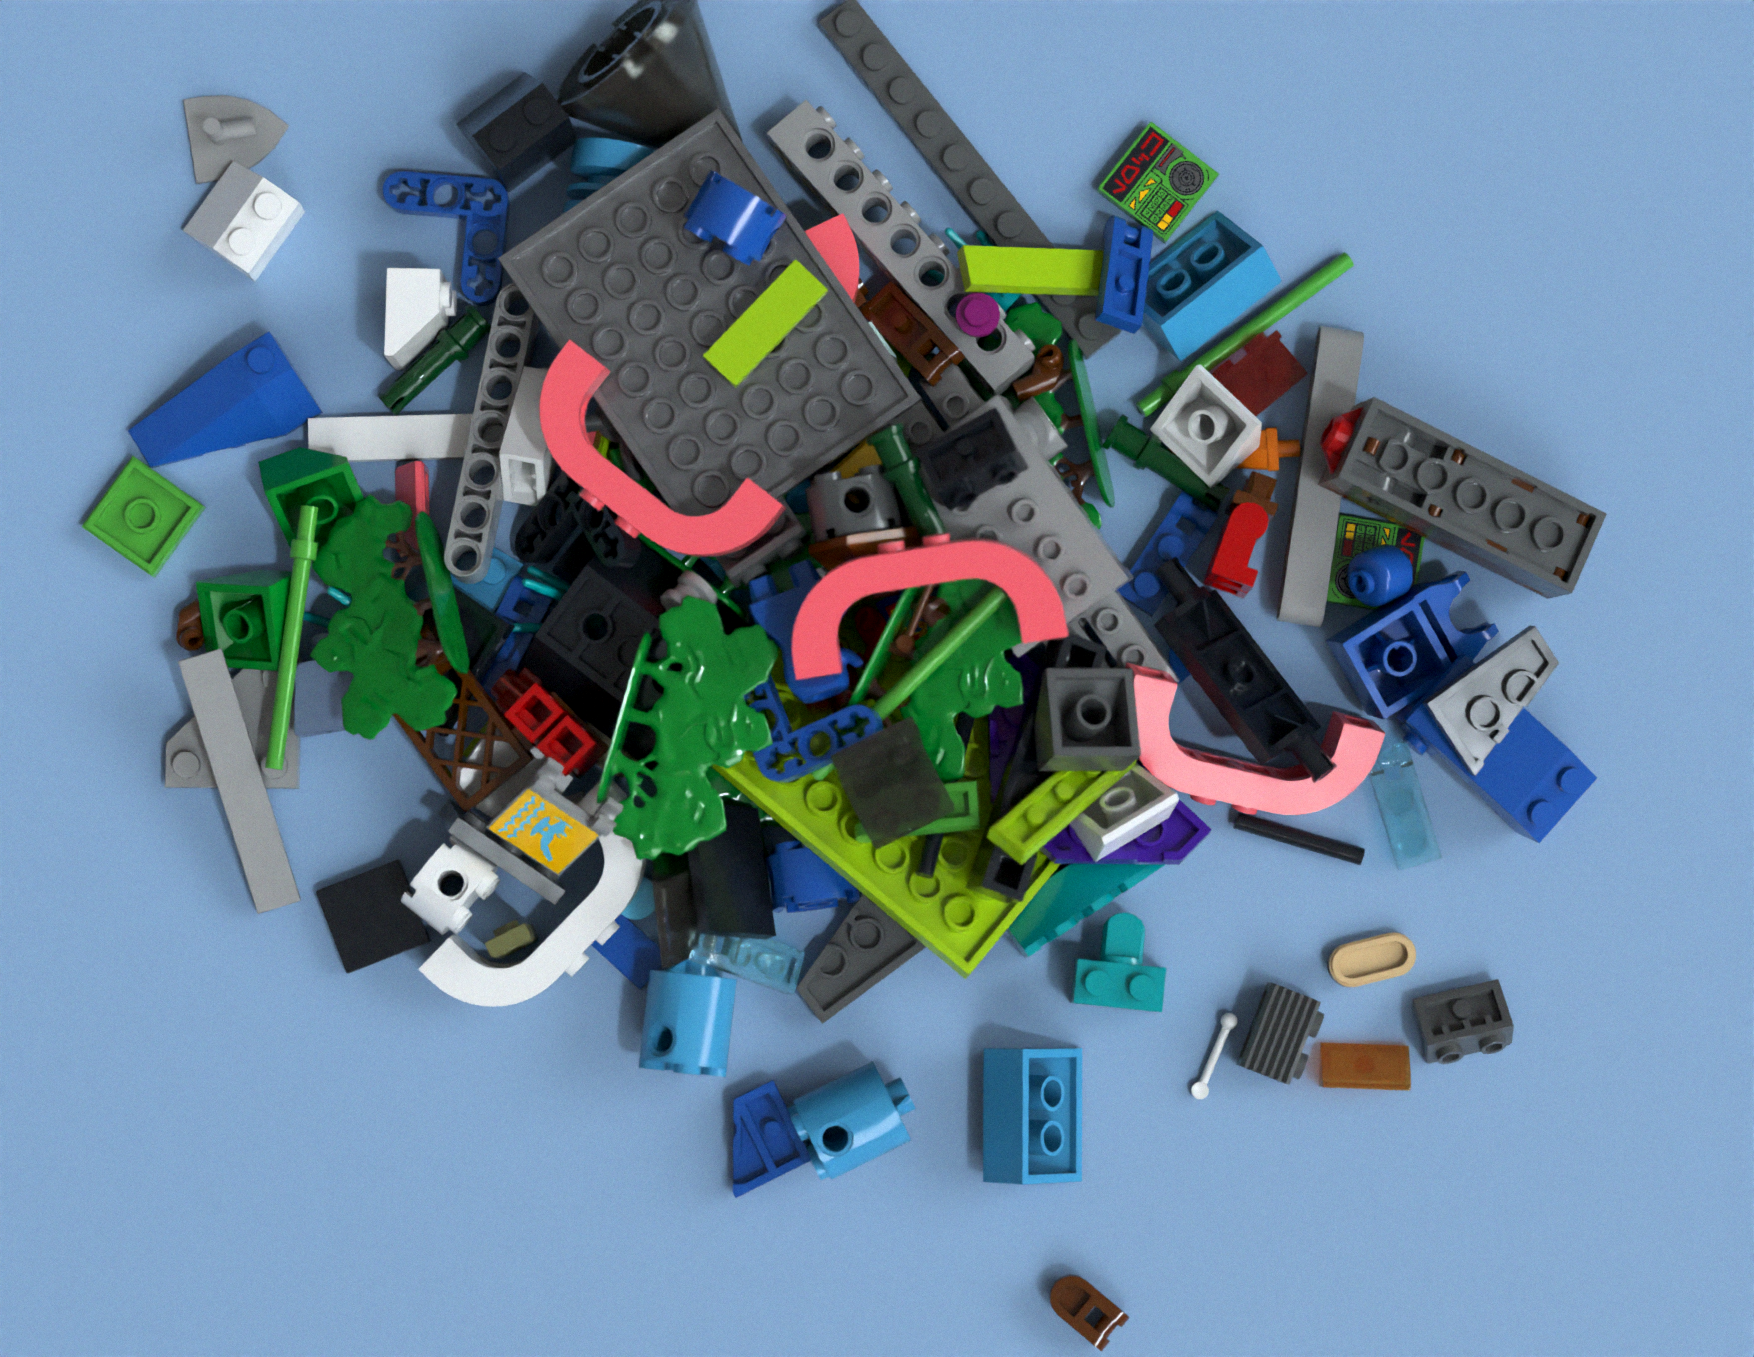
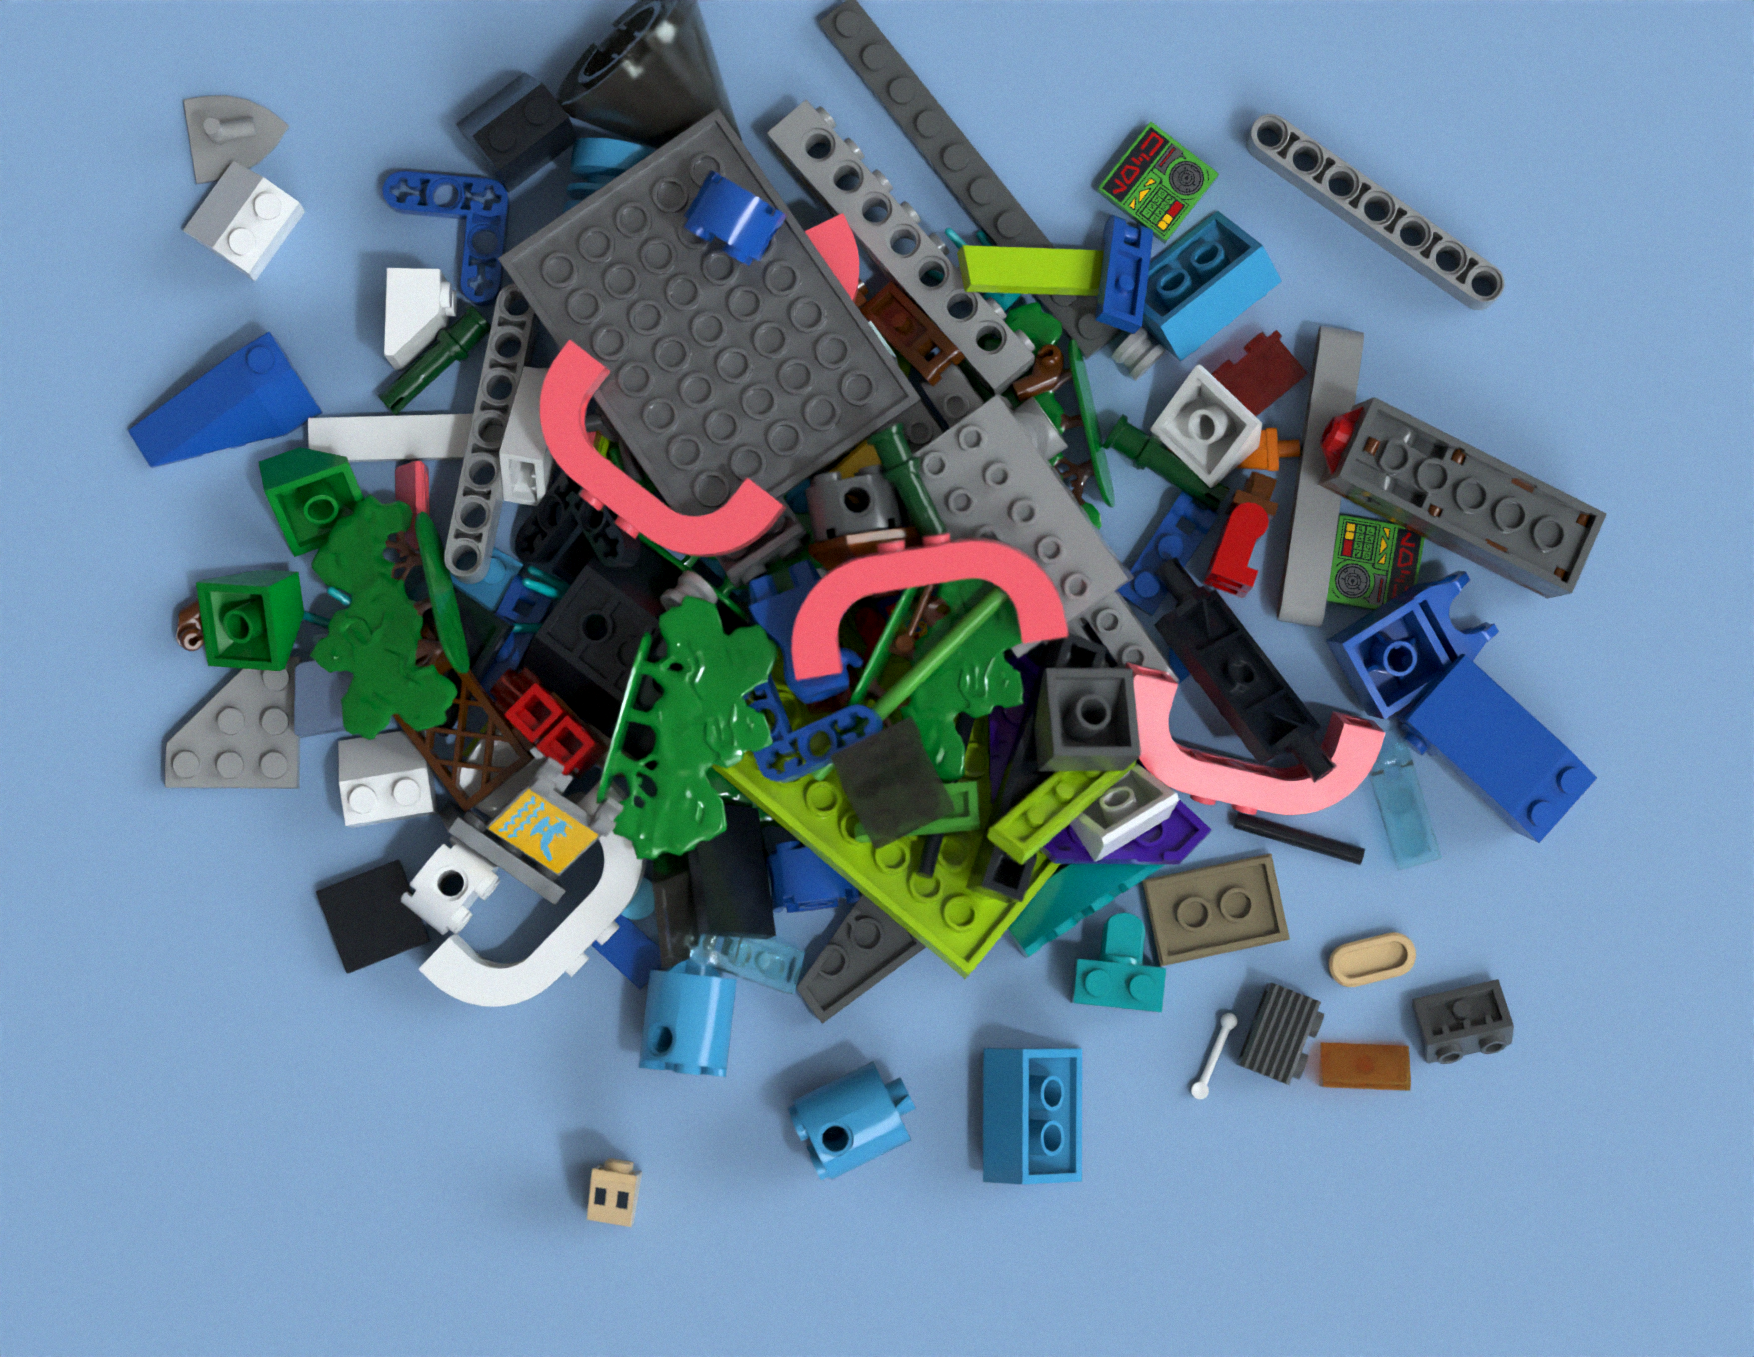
bright green tile [81,456,206,578] -> none
light grey tile [178,648,301,914] -> none
bright green bar [265,505,318,770] -> none
olive plate [484,920,539,959] -> none
lime tile [703,259,828,388] -> none
blue wing [733,1079,811,1198] -> none
black bracket [916,407,1028,510] -> none
magenta plate [956,293,1000,337] -> none
reddish brown plate [1049,1274,1130,1352] -> none
bright green bar [1136,252,1354,417] -> none
blue head [1347,544,1413,607] -> none
wing [1422,625,1559,776] -> none
none -> white slope [338,730,439,828]
none -> tan slope [587,1158,642,1227]
none -> light grey wheel [1111,327,1166,381]
none -> dark tan tile [1141,853,1290,967]
none -> light grey beam [1247,114,1505,310]

